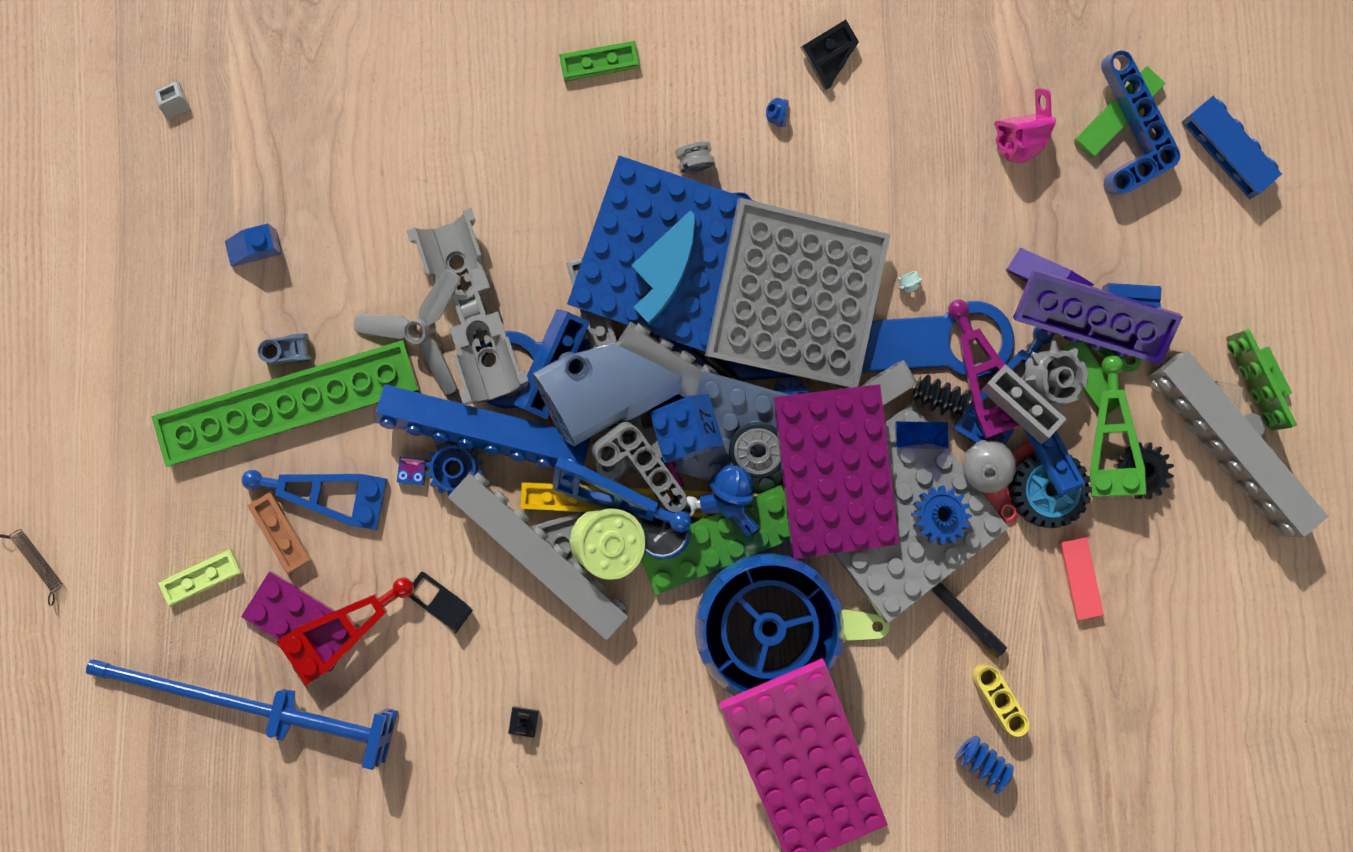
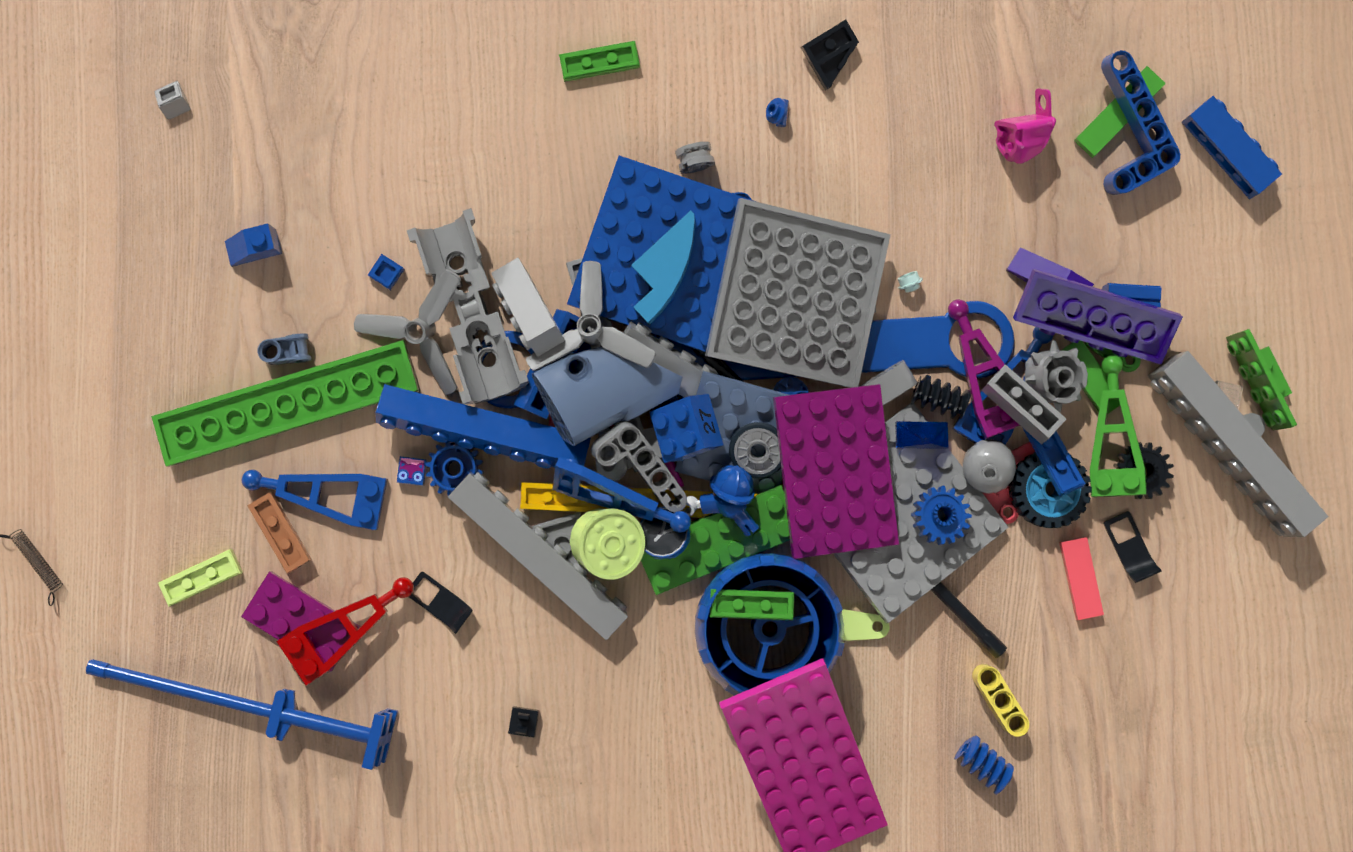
none -> blue tile [368,254,405,291]
none -> brick [491,258,565,357]
none -> light grey piece [526,261,656,371]
none -> bright green tile [710,589,794,620]
none -> black piece [1103,511,1162,583]

